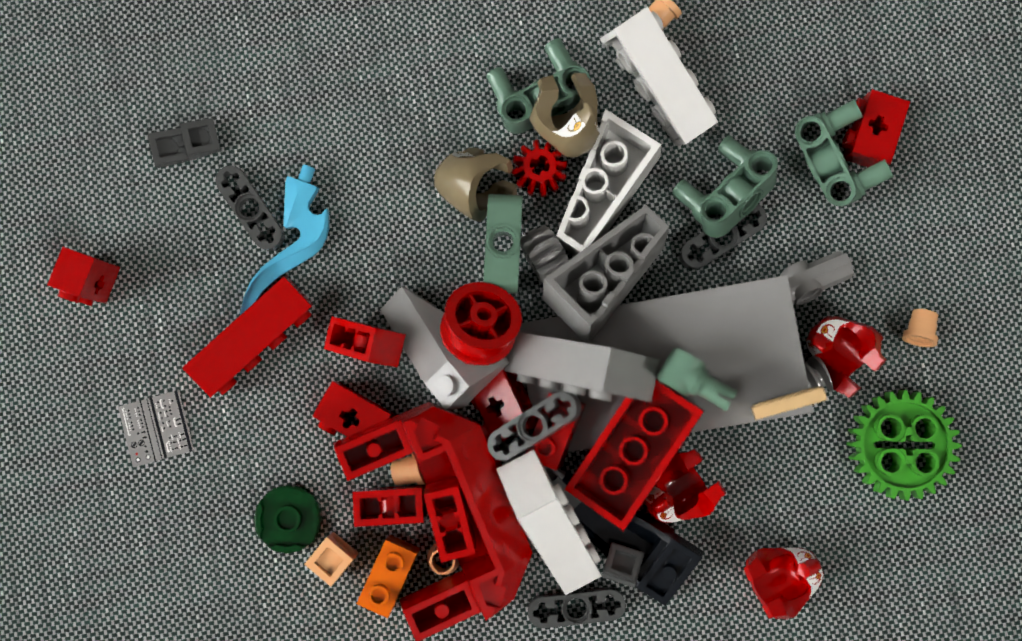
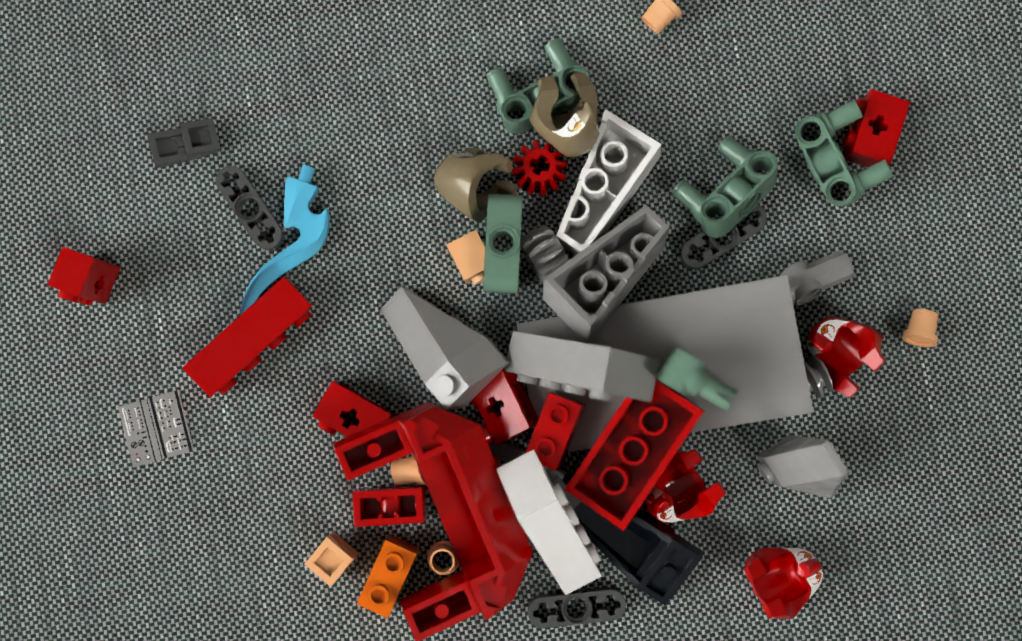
dark green tile [254,485,323,553] -> none
red brick [324,316,406,368] -> none
red brick [423,477,476,563] -> none
red wheel [440,282,522,366] -> none
dark grey beam [488,392,581,461] -> none
white wedge [600,6,718,146] -> none
dark grey tile [601,542,645,588] -> none
tan tile [751,386,827,420] -> none
bright green gear [846,390,962,501] -> none
none -> light nougat brick [446,230,485,285]
none -> light grey wedge [756,435,849,498]

